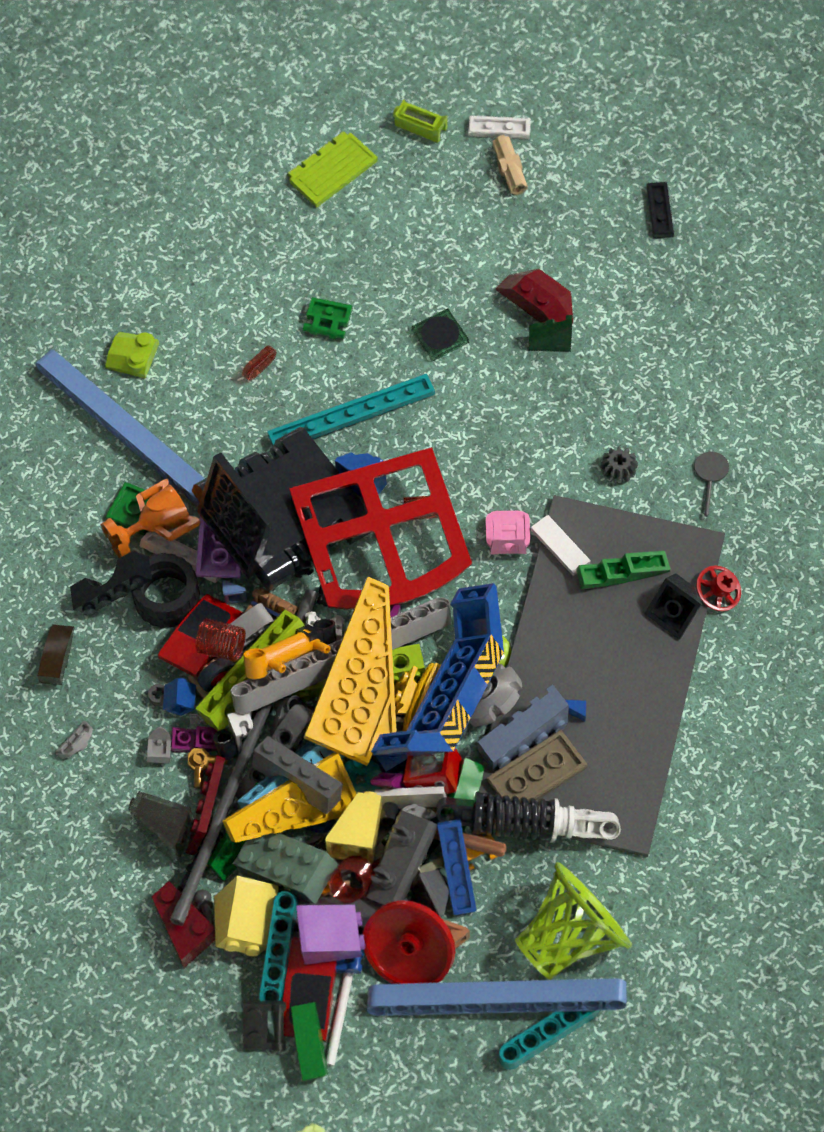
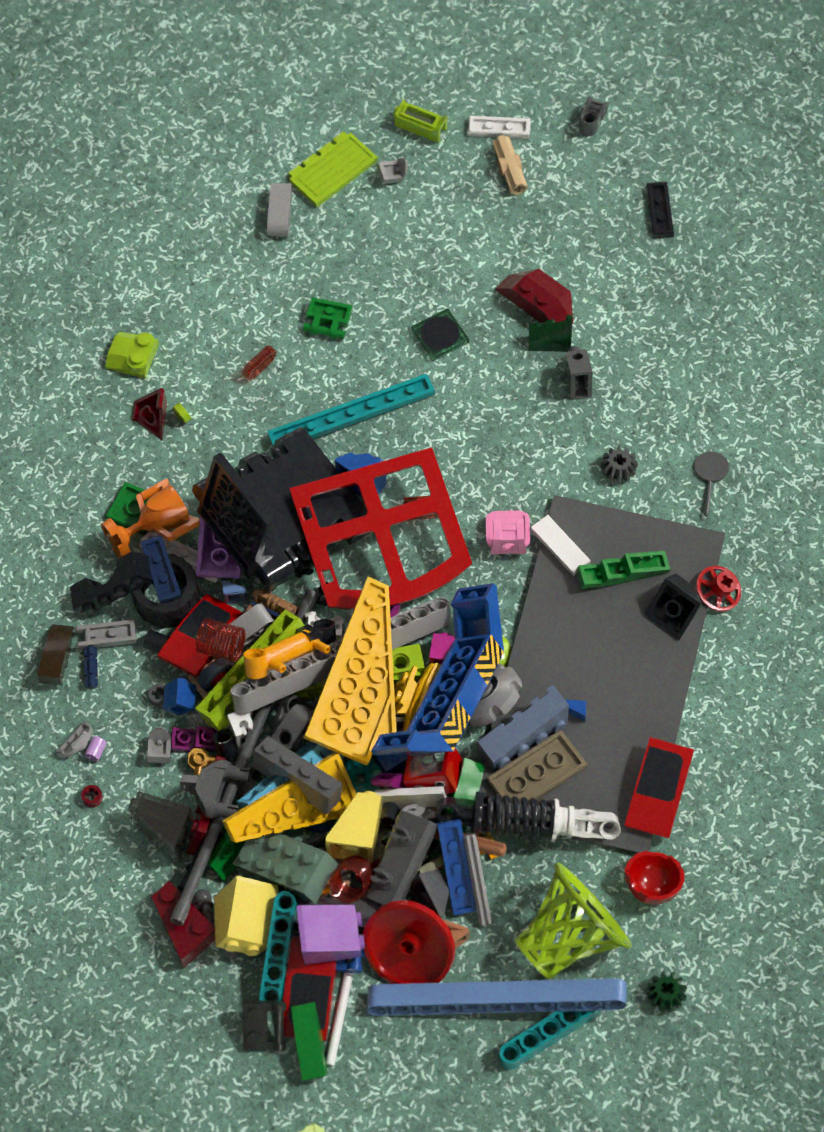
medium blue beam [35,349,205,505] -> none
none -> light grey hinge [75,619,137,649]
none -> dark red bush [81,785,103,808]
none -> dark blue axle [84,646,98,689]
none -> lavender hinge [84,736,107,762]
none -> dark red slope [132,388,167,441]
none -> dark blue plate [140,535,181,604]
none -> black beam [143,629,169,653]
none -> lime tile [172,402,192,424]
none -> dark grey connector [180,760,251,818]
none -> light grey beam [267,183,292,237]
none -> light grey plate [376,158,408,184]
none -> dark pink brick [429,633,455,665]
none -> light grey axle [464,834,492,926]
none -> dark grey torso [565,346,592,400]
none -> dark grey piece [579,96,609,136]
none -> slope [624,737,695,838]
none -> red cylinder [625,850,685,905]
none -> dark green gear [647,971,687,1013]

